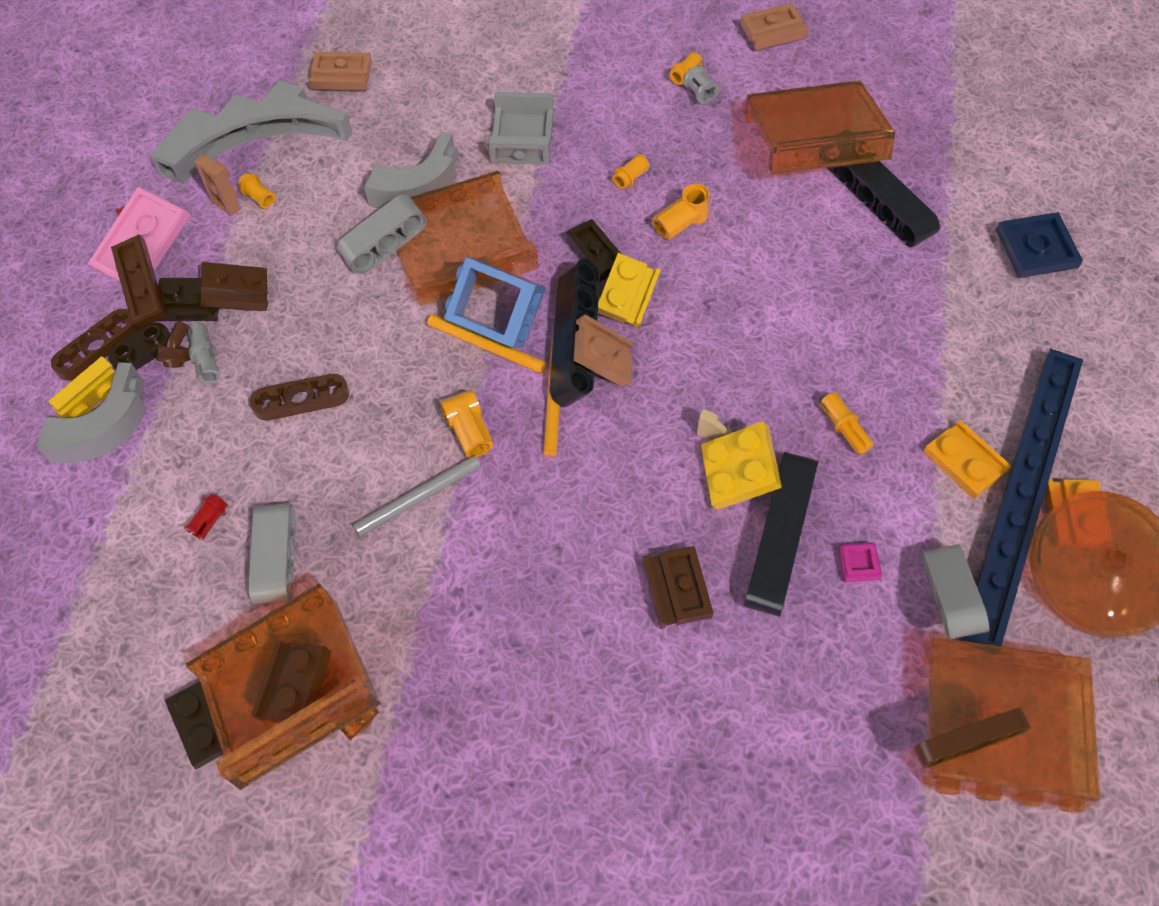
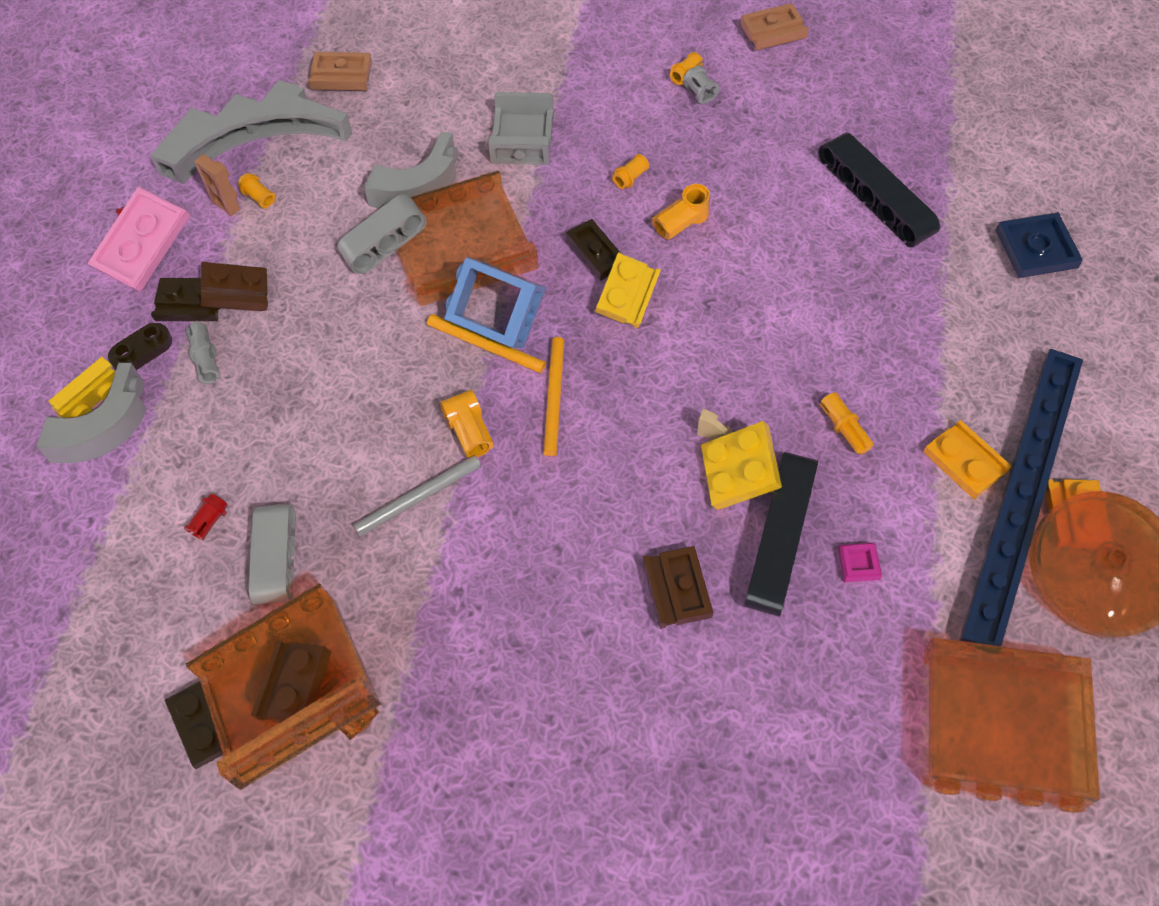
reddish brown beam [51,309,138,381] -> none
reddish brown tile [111,234,167,329] -> none
reddish brown plate [156,321,191,368] -> none
reddish brown beam [250,374,350,421] -> none
black beam [549,258,600,407] -> none
nougat plate [574,315,633,386] -> none
clear orange panel [745,80,895,175] -> none
reddish brown beam [913,708,1031,768] -> none
light grey beam [922,544,989,639] -> none

